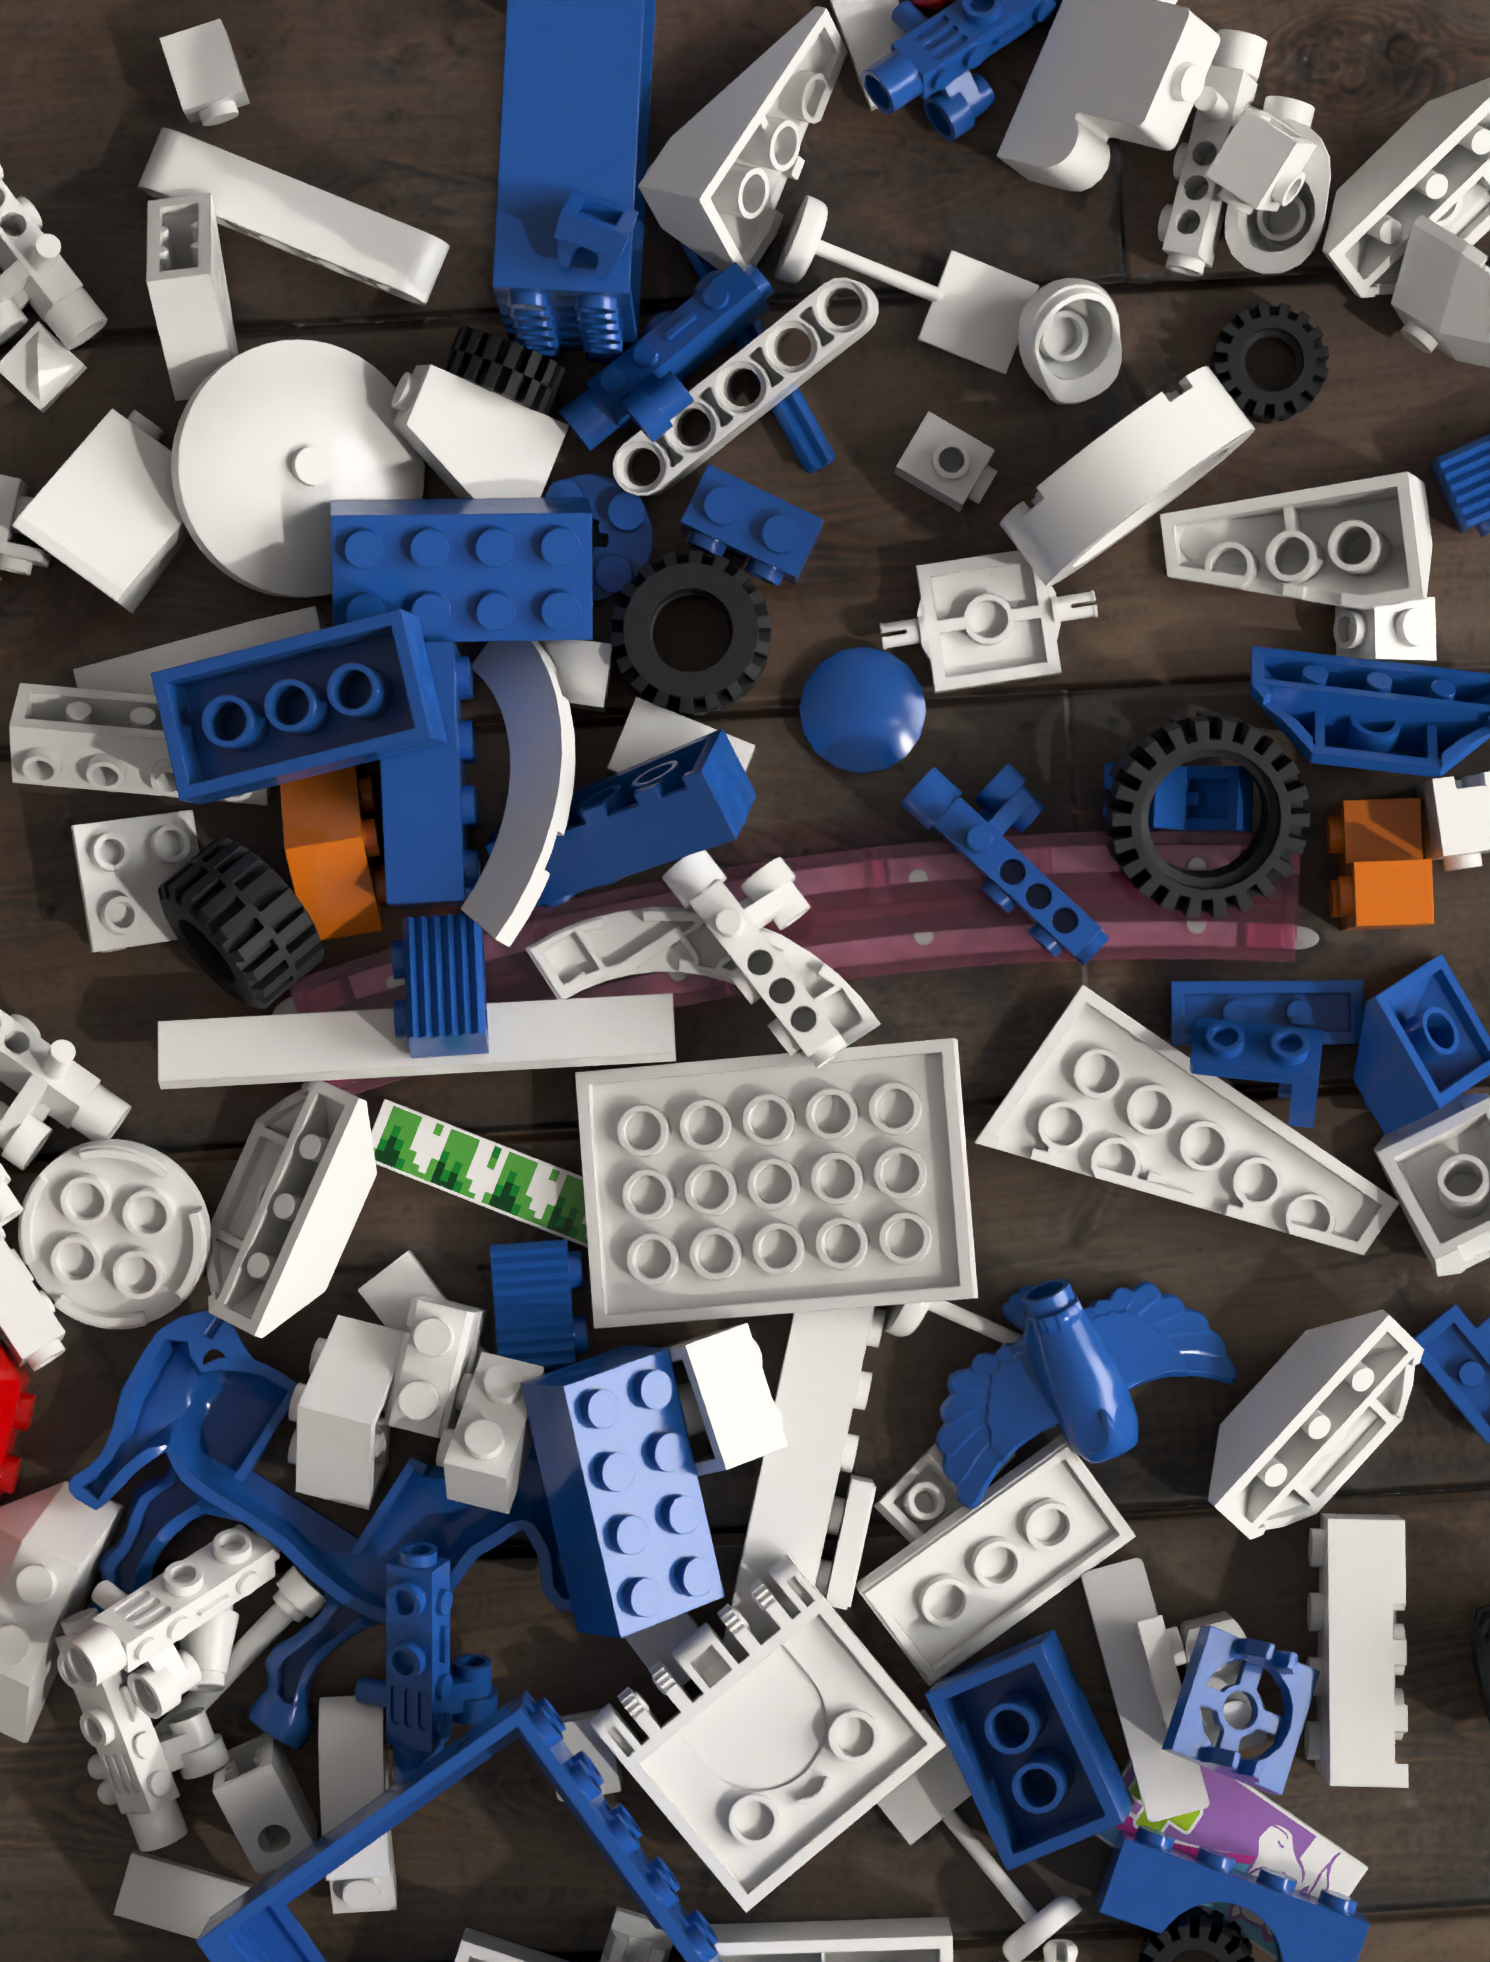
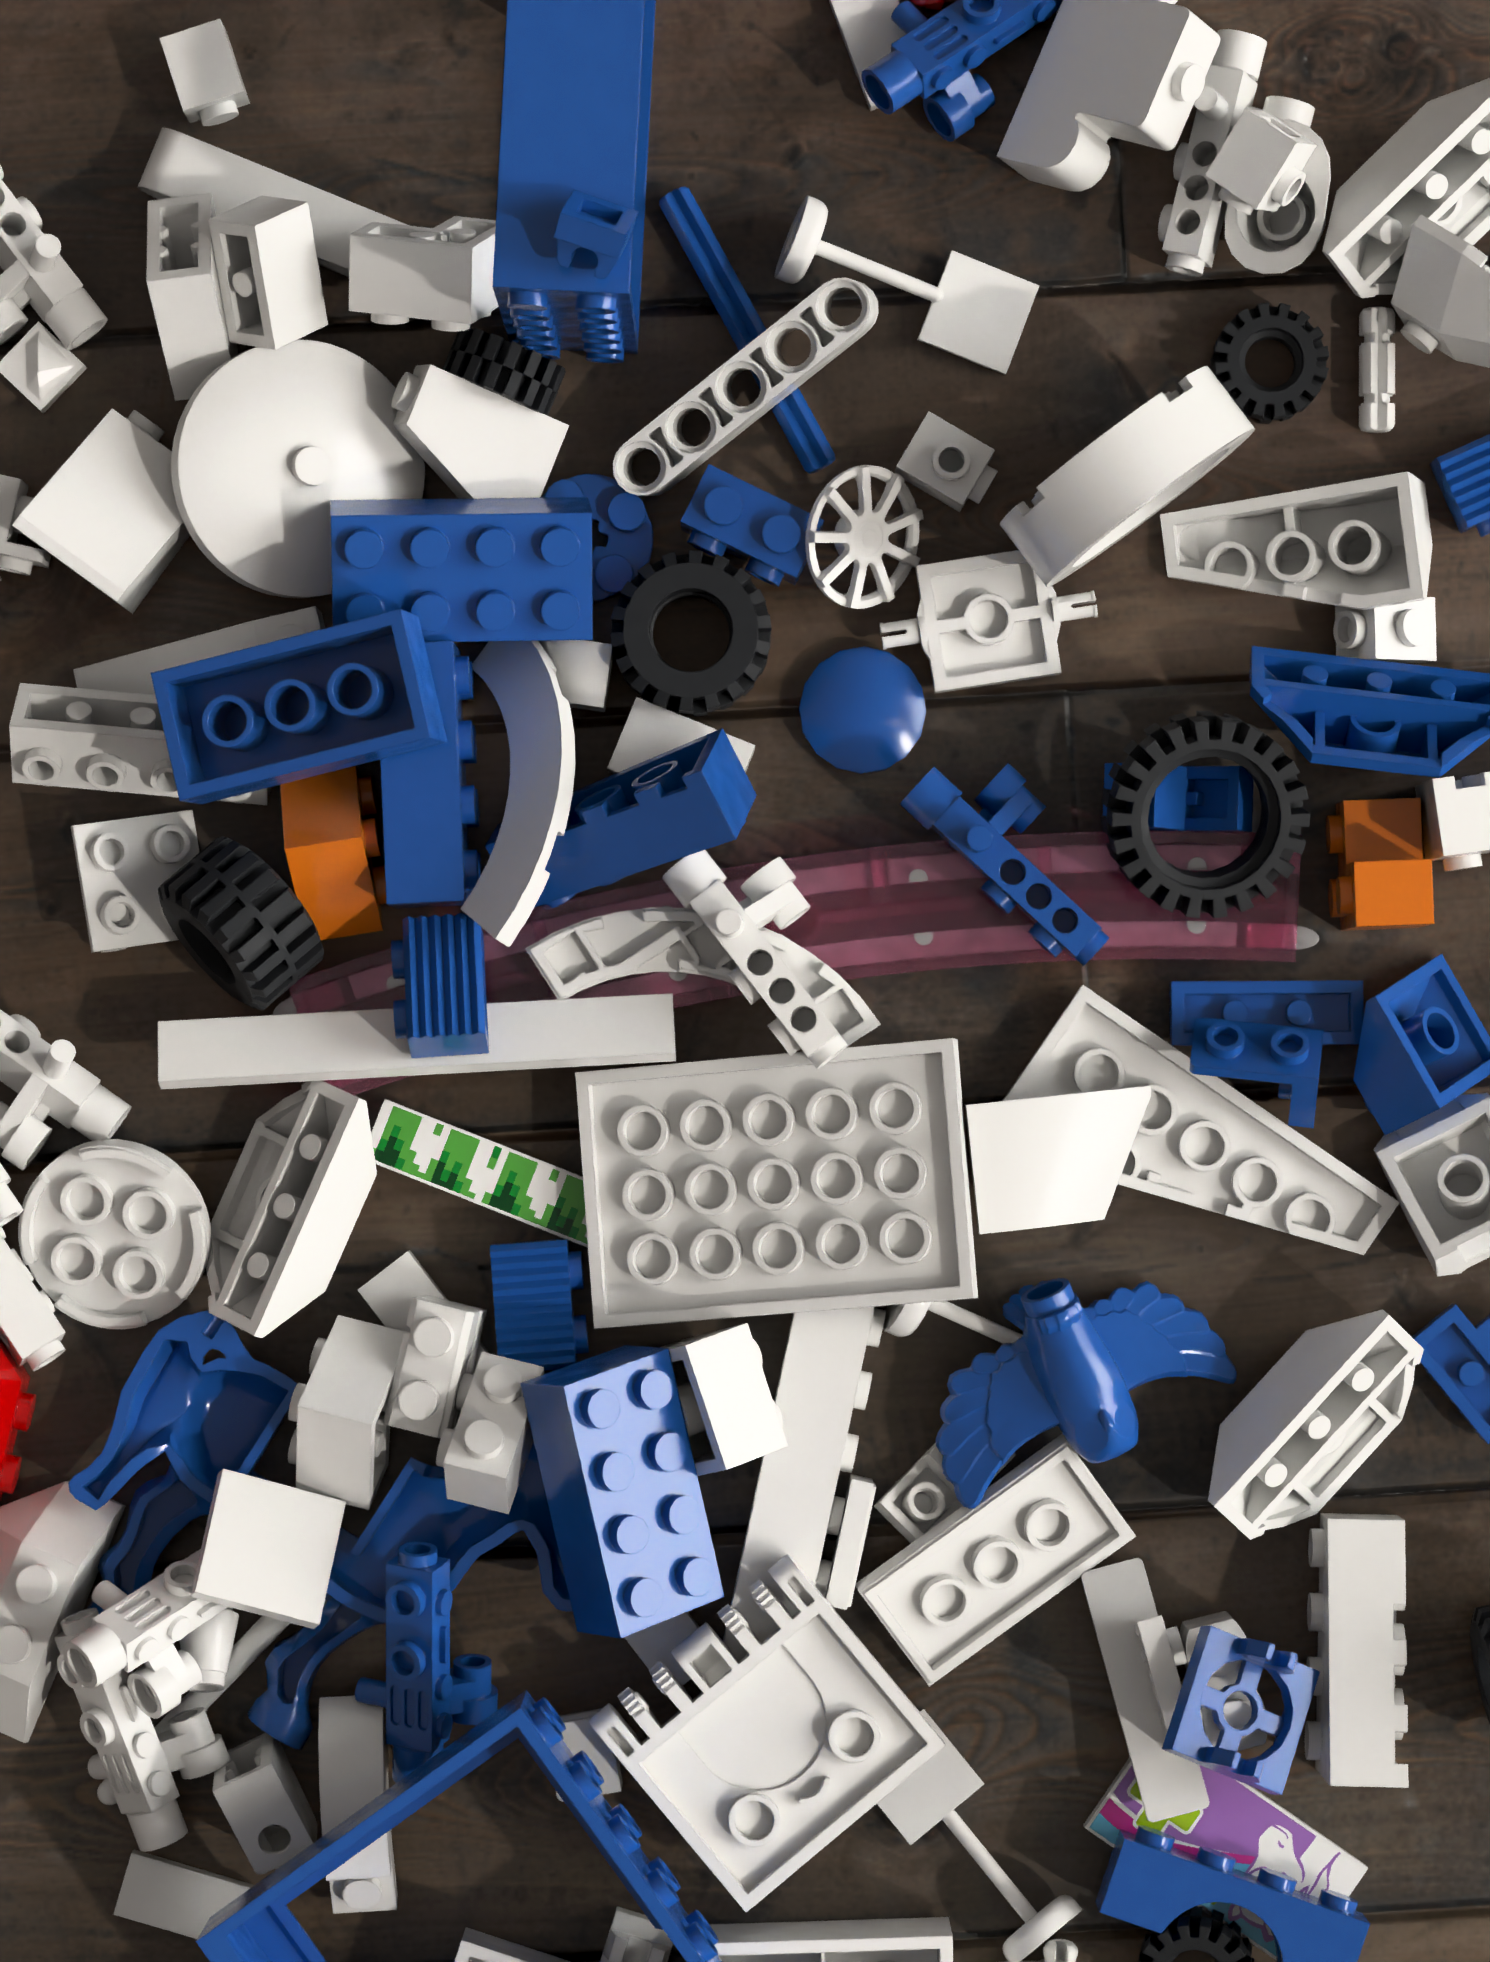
blue piece [558,262,775,451] -> none
white wedge [638,6,848,271] -> none
blue brick [925,1629,1135,1871] -> none
white hat [1018,278,1122,405] -> none
none -> white tile [190,1468,346,1629]
none -> white brick [208,195,328,350]
none -> white brick [349,216,499,332]
none -> white wheel [805,465,924,609]
none -> white slope [965,1085,1151,1234]
none -> white axle [1359,307,1395,433]

